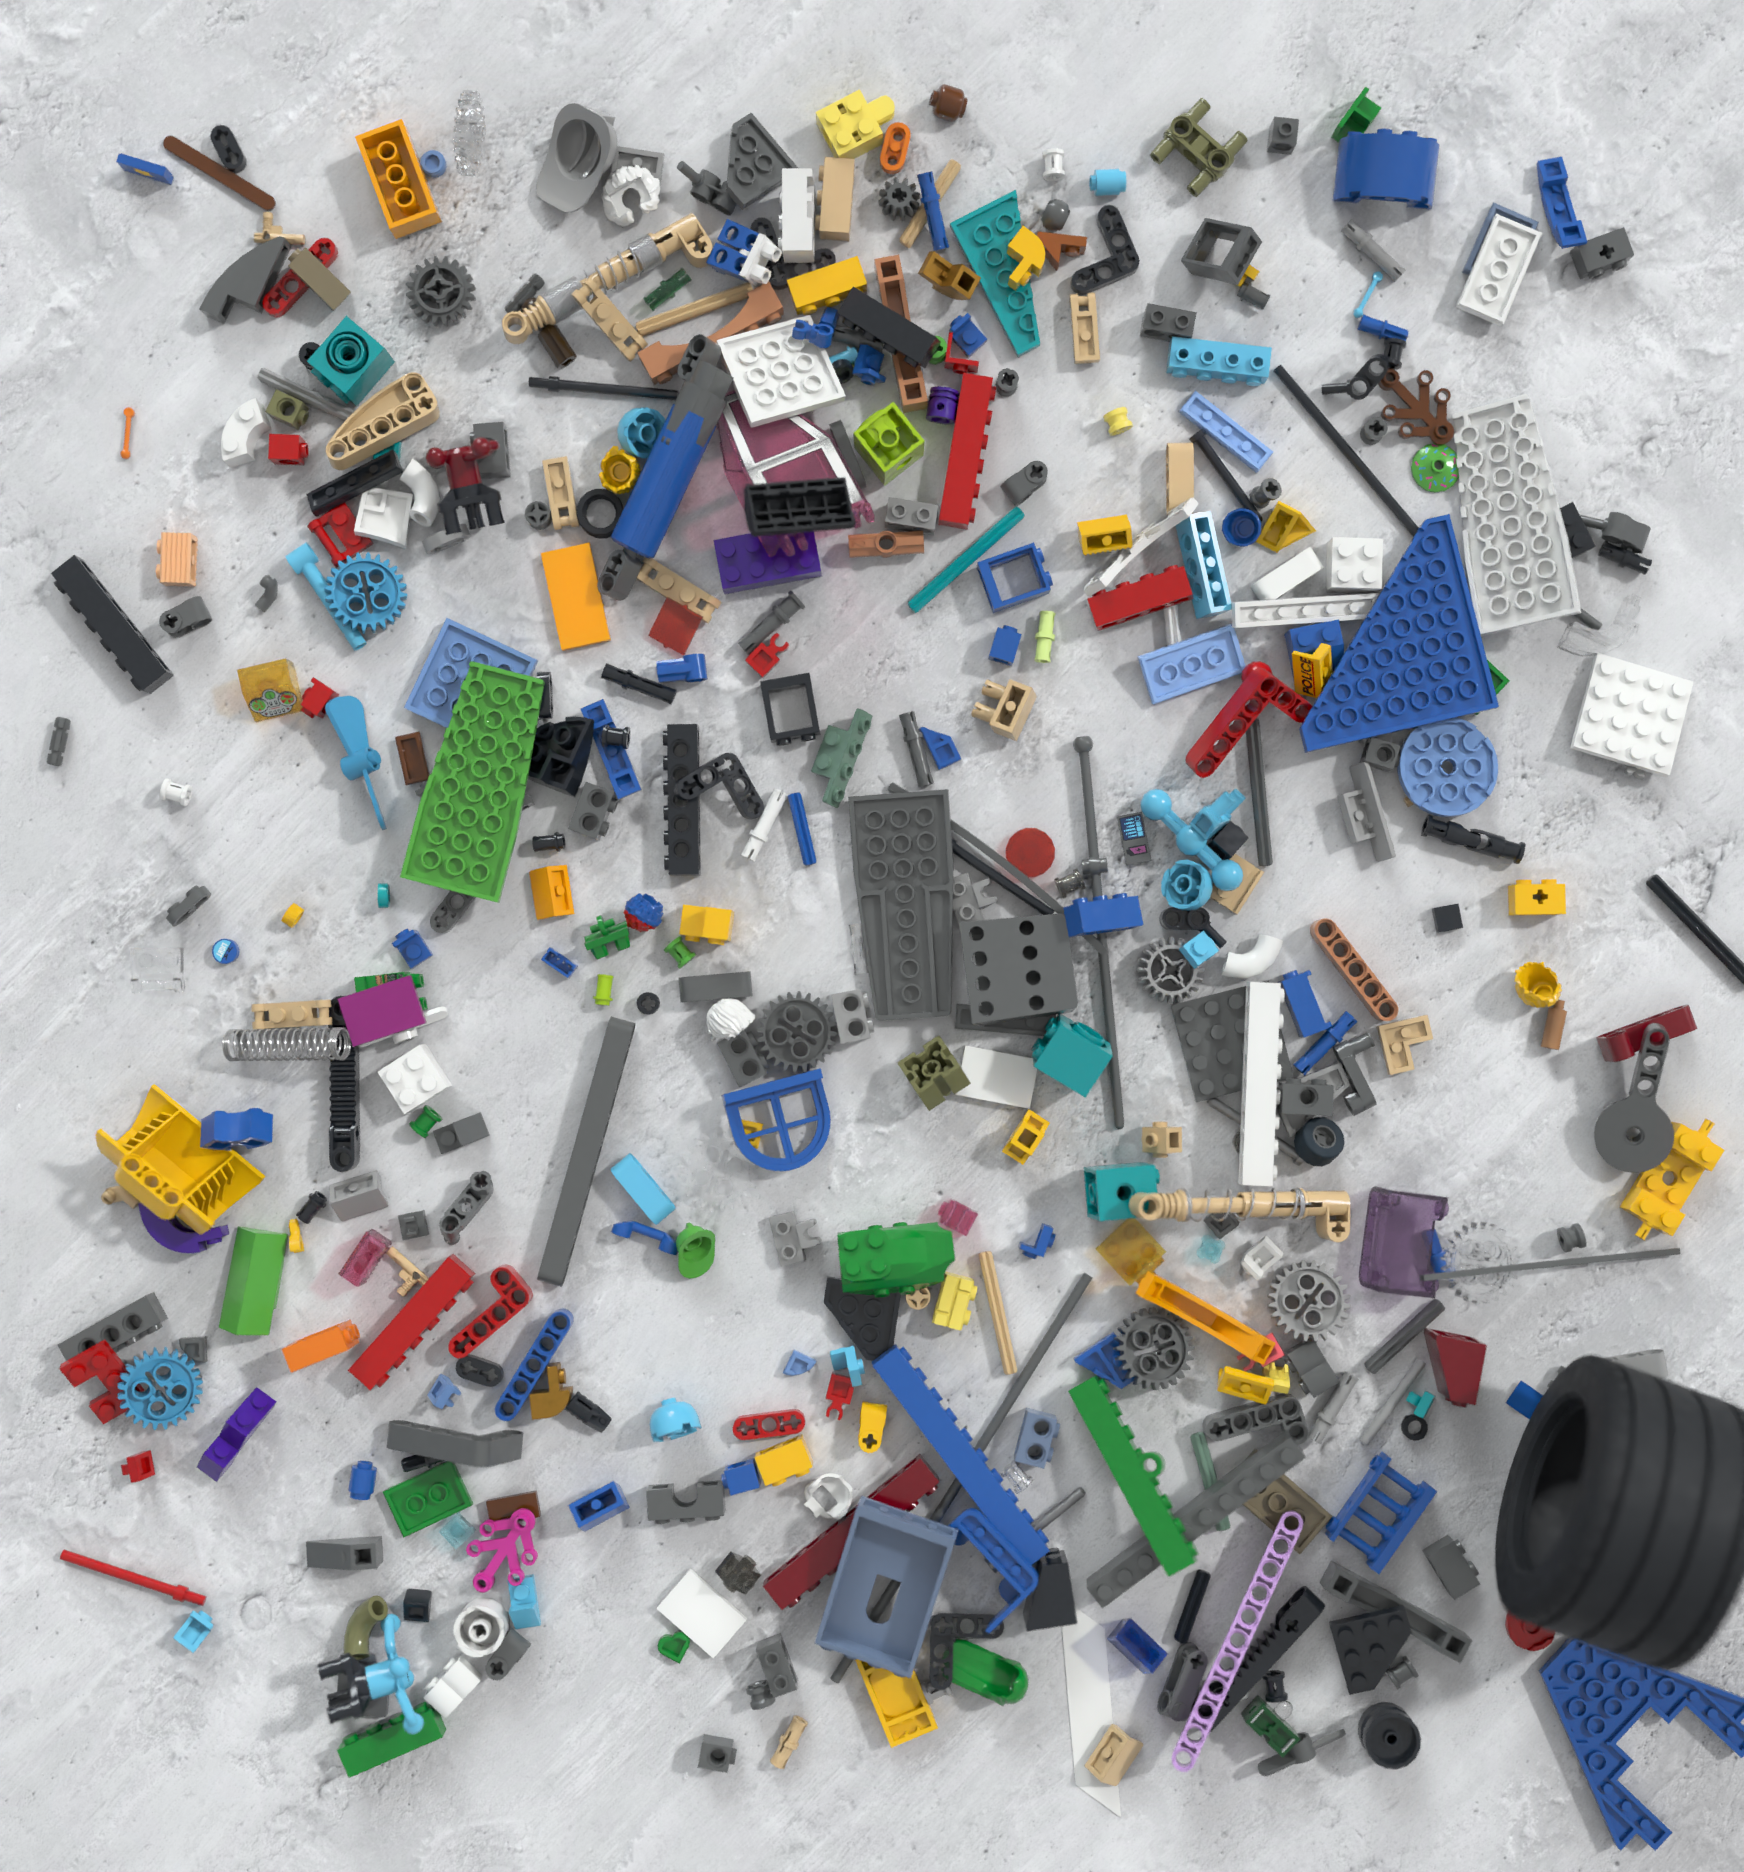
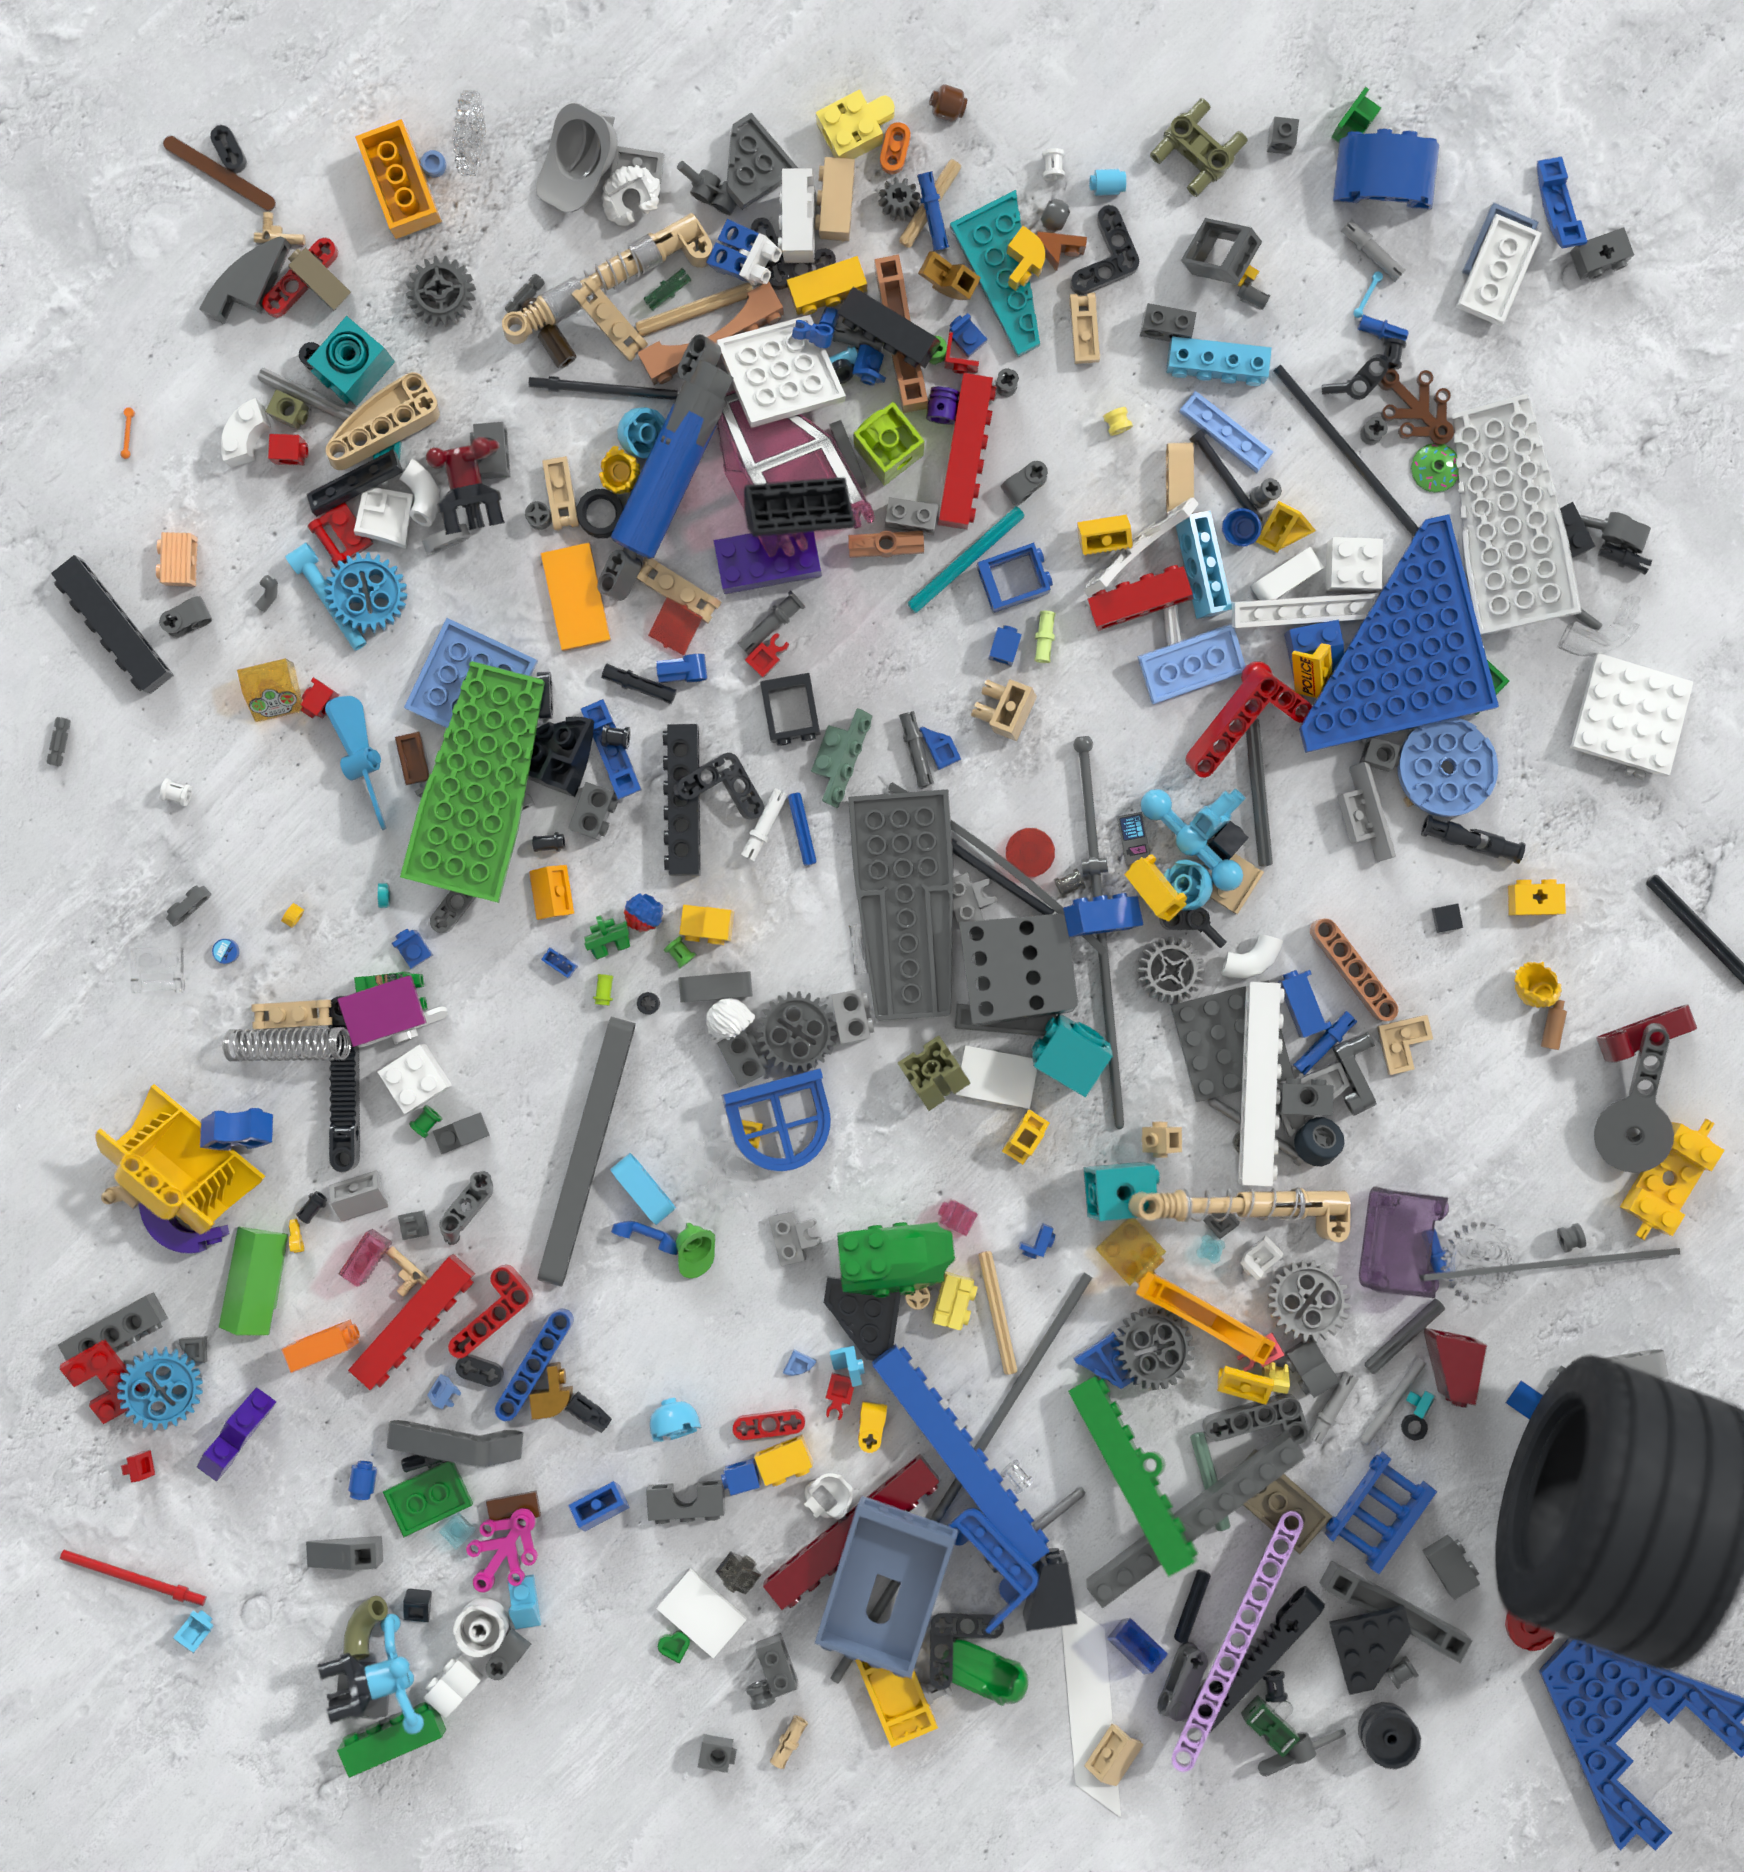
blue tile [116,153,174,185] -> none
sand blue brick [1014,1407,1060,1469] -> none
medium azure bracket [1179,931,1219,969] -> none
none -> yellow brick [1124,854,1187,921]

